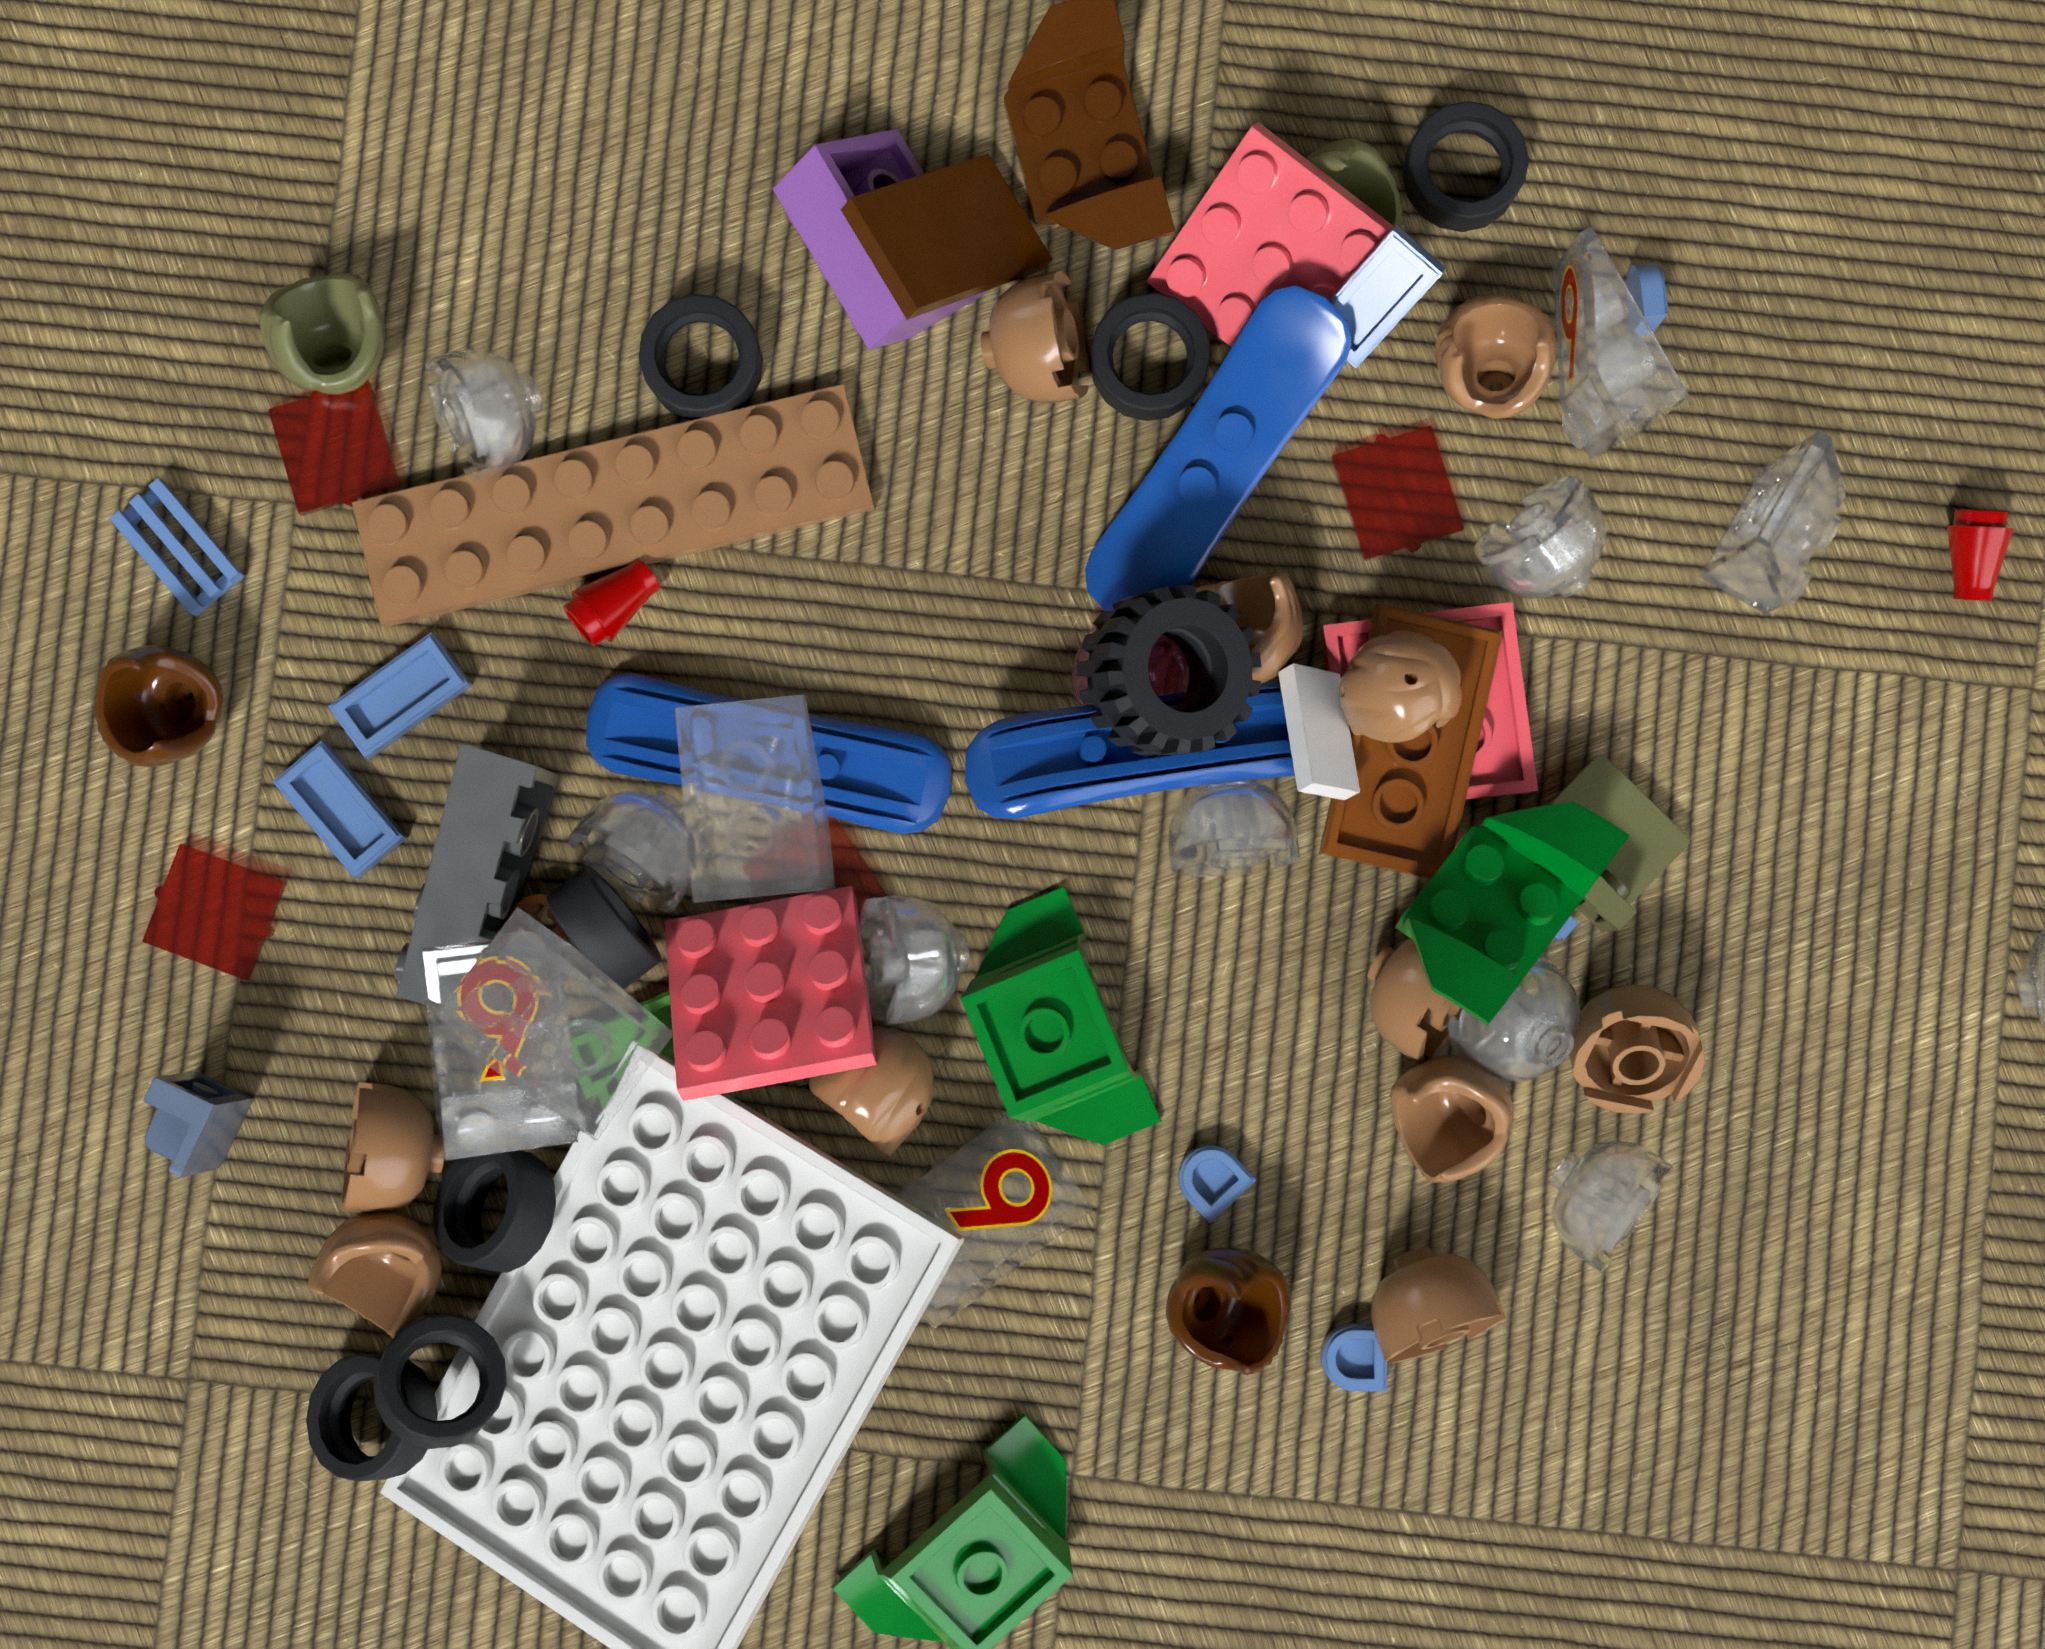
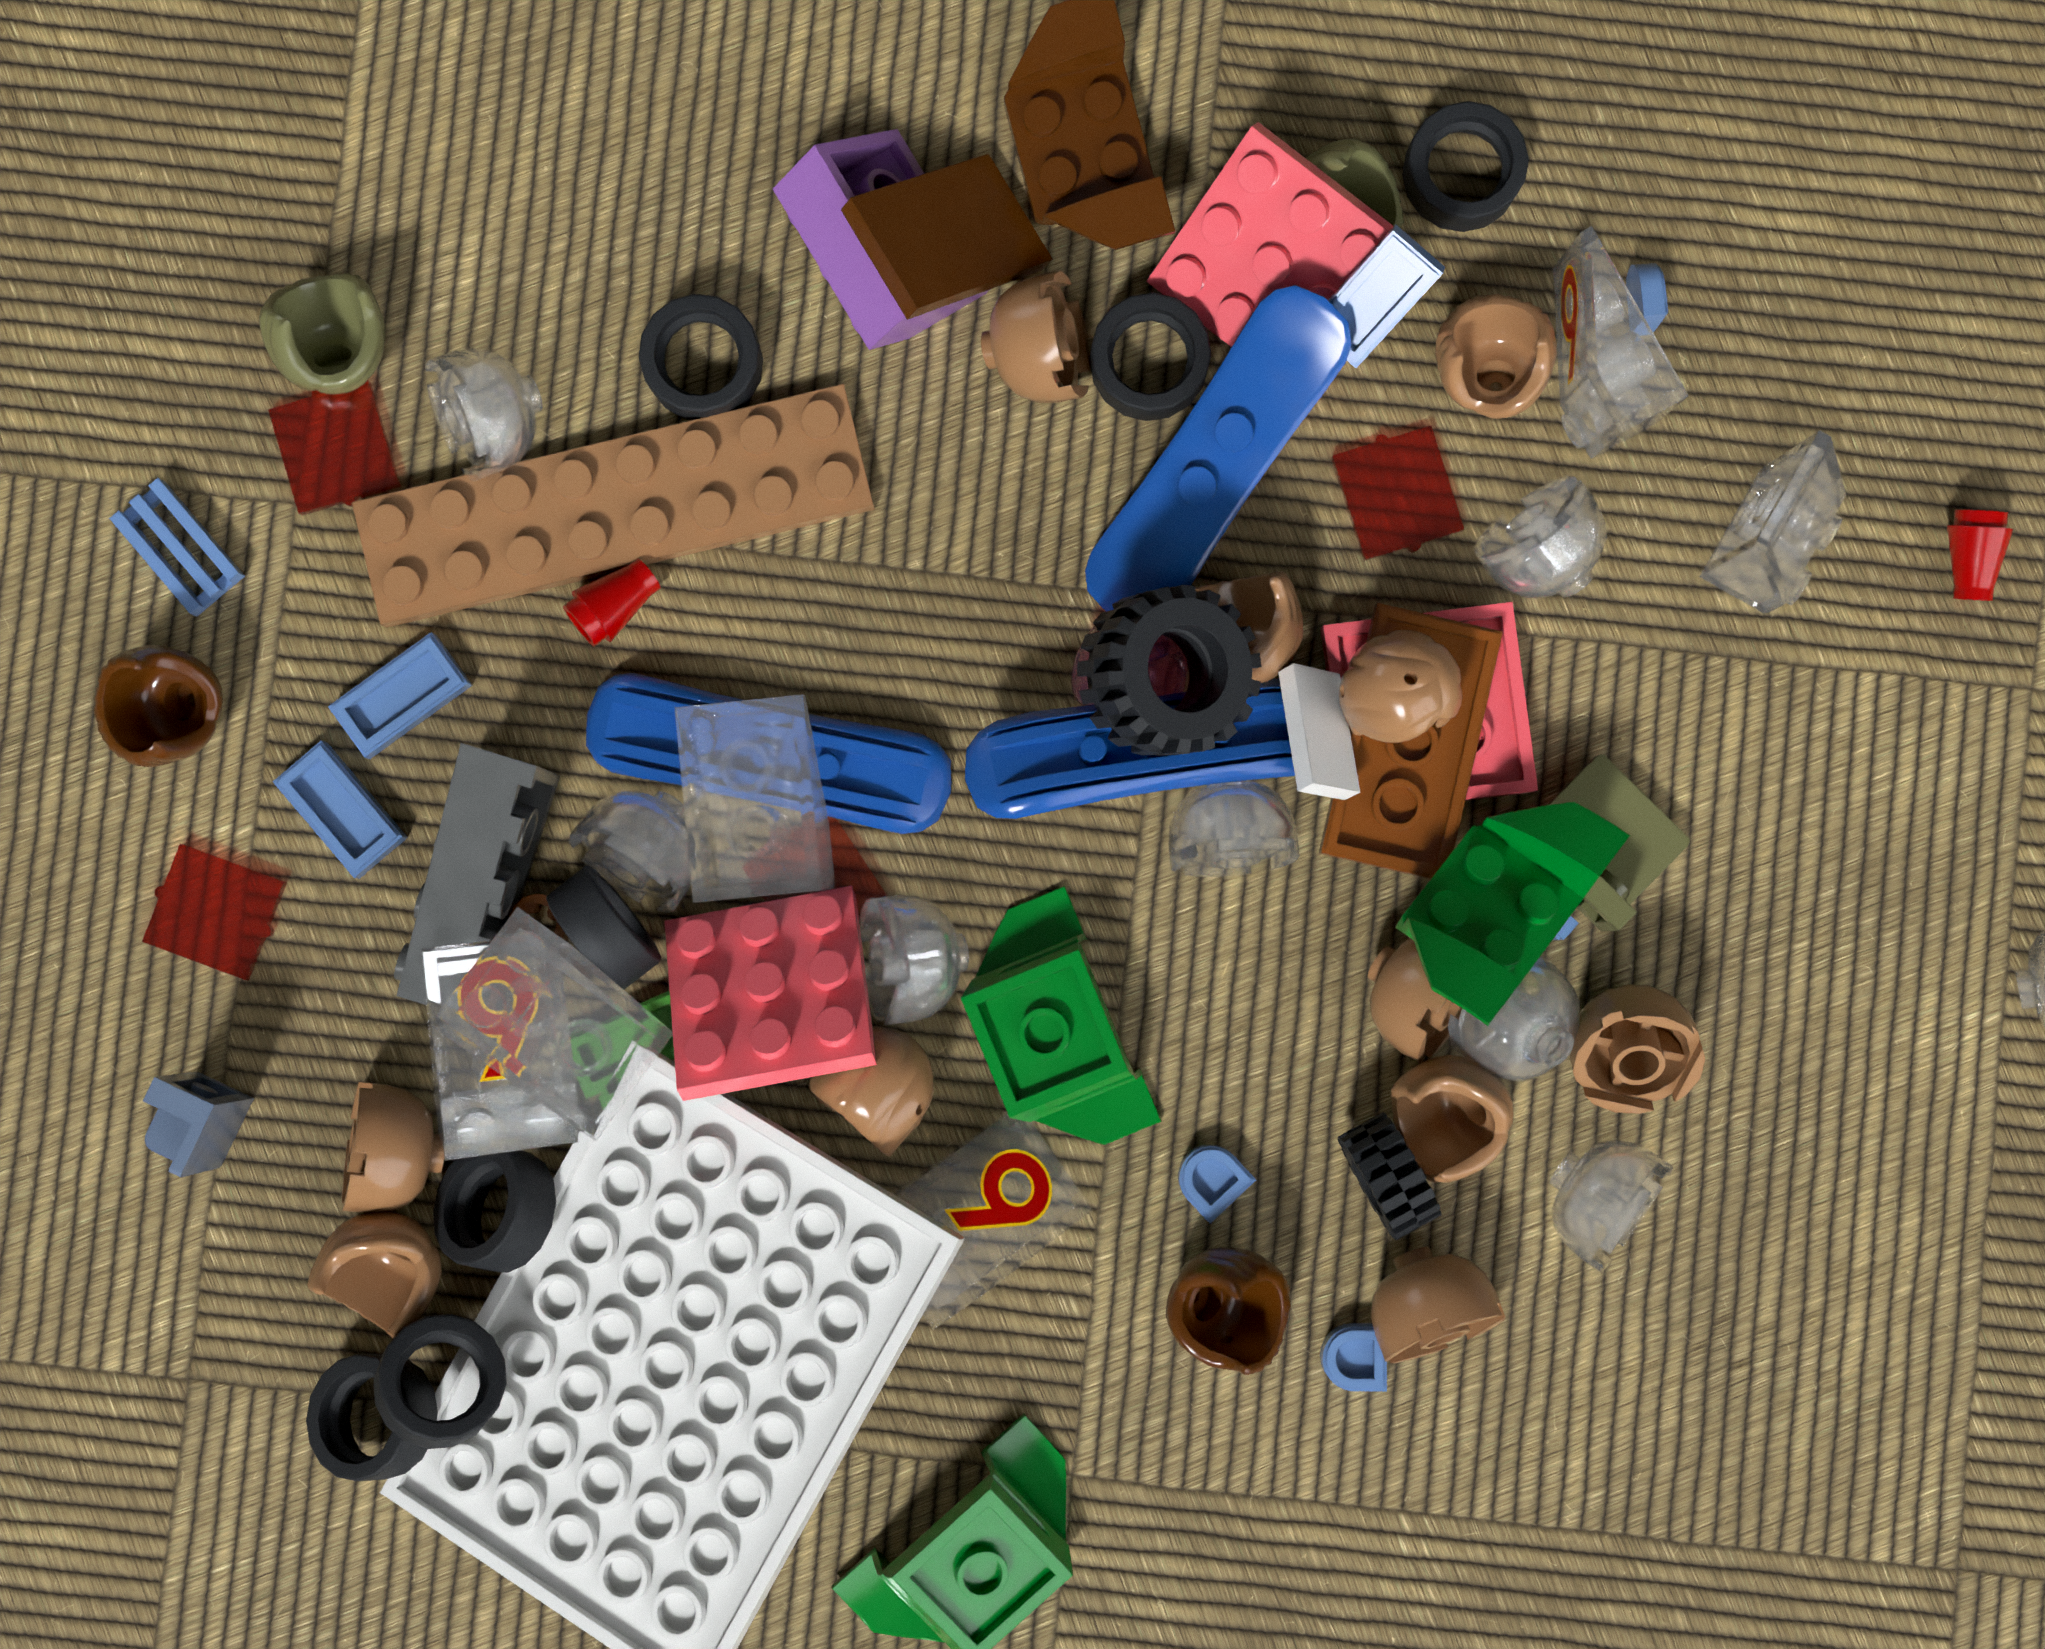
none -> black tyre [1338,1112,1442,1240]

